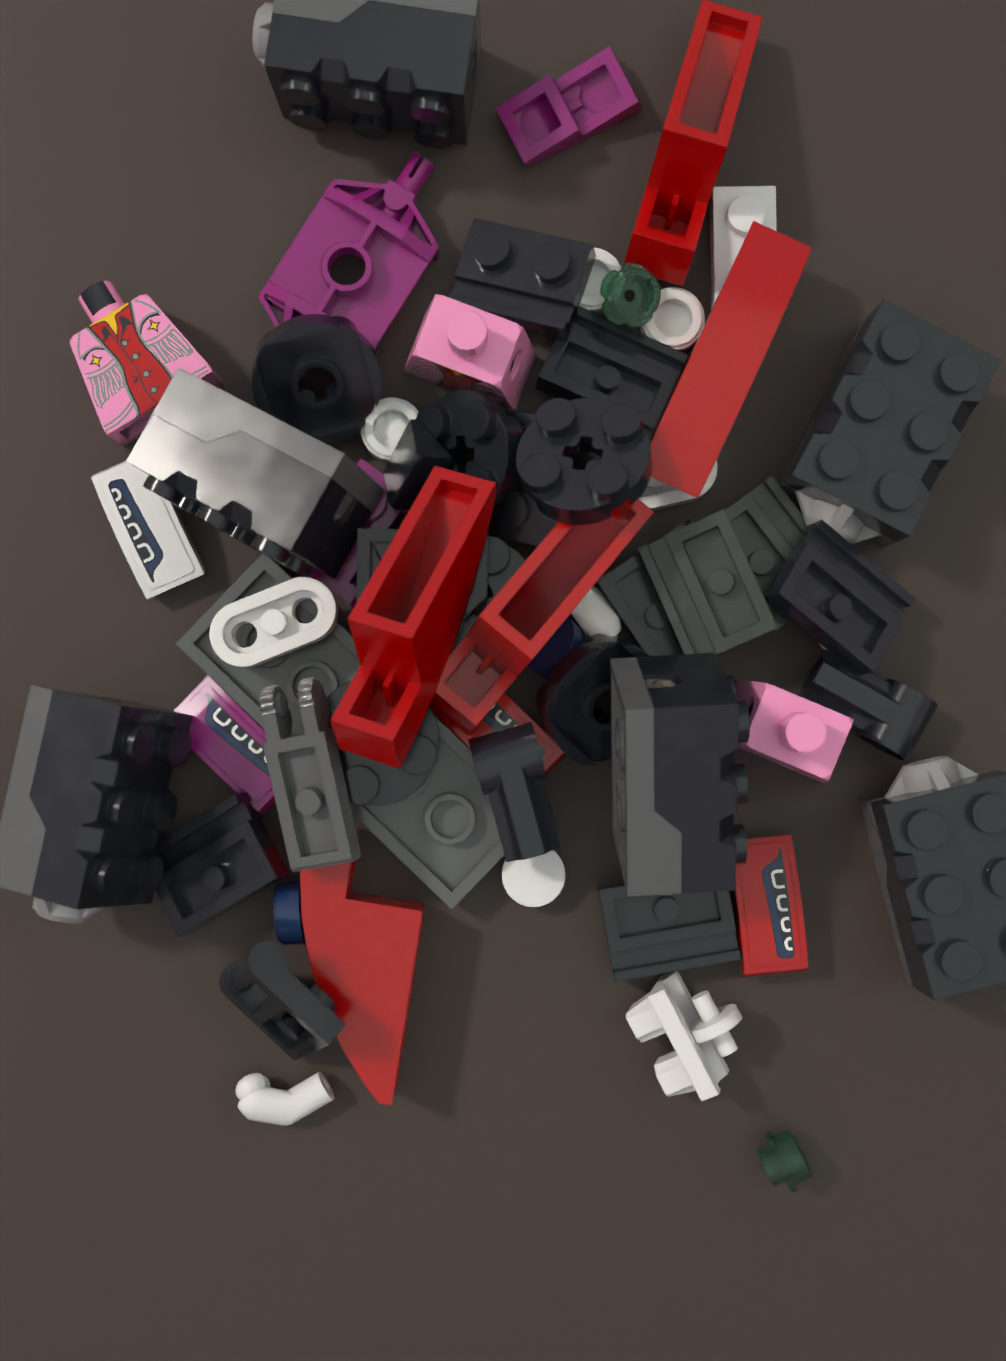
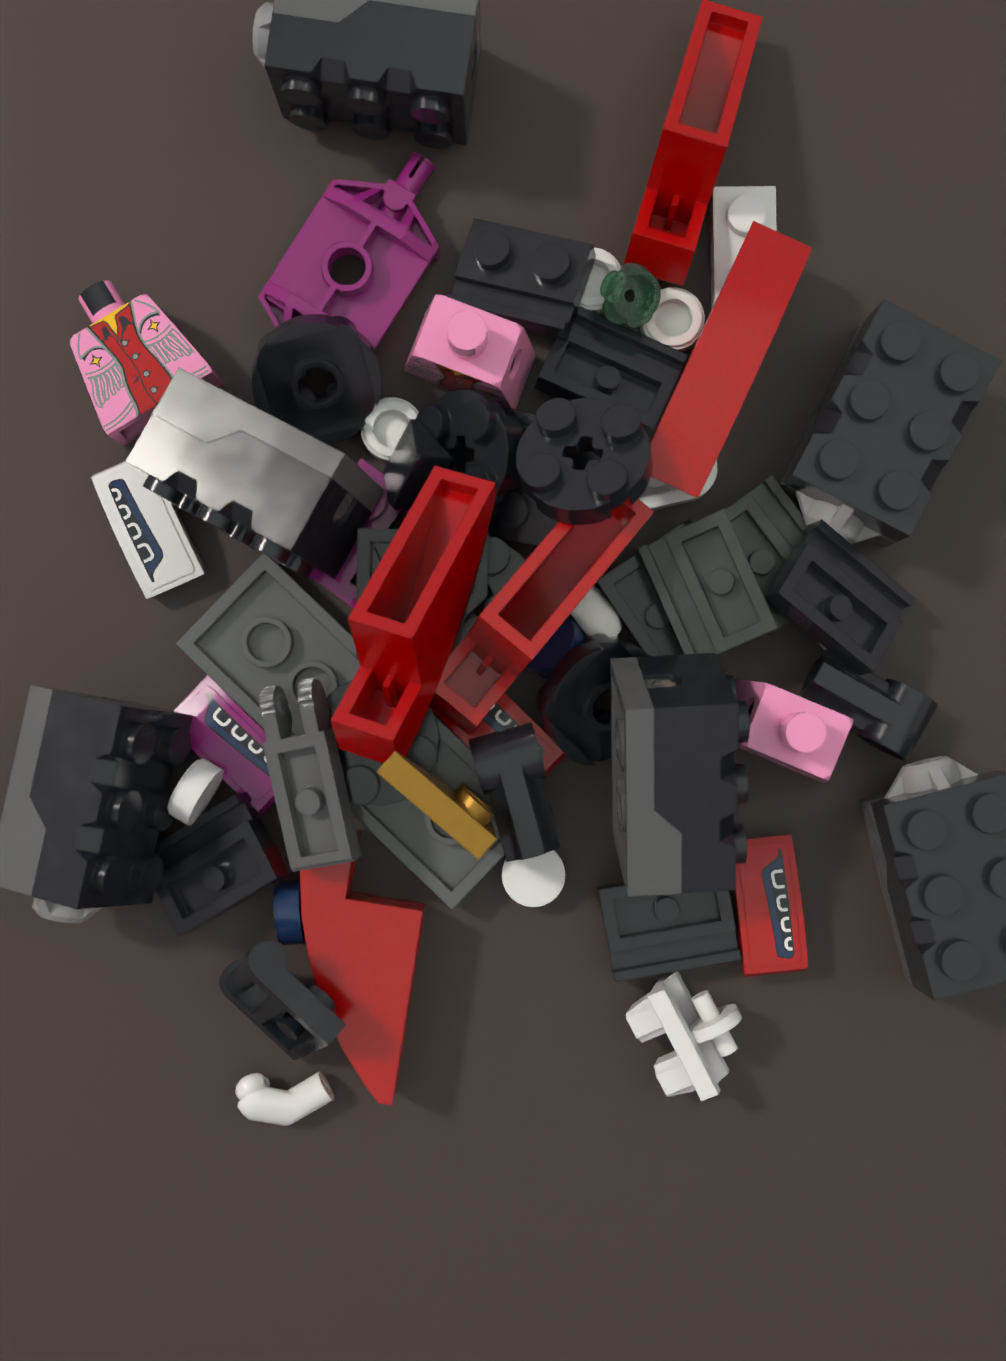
white plate [209,577,339,667] -> none
magenta slope [496,46,643,166] -> none
clear green plate [758,1128,813,1192] -> none
none -> white tile [167,758,224,826]
none -> pearl gold wing [377,750,497,860]

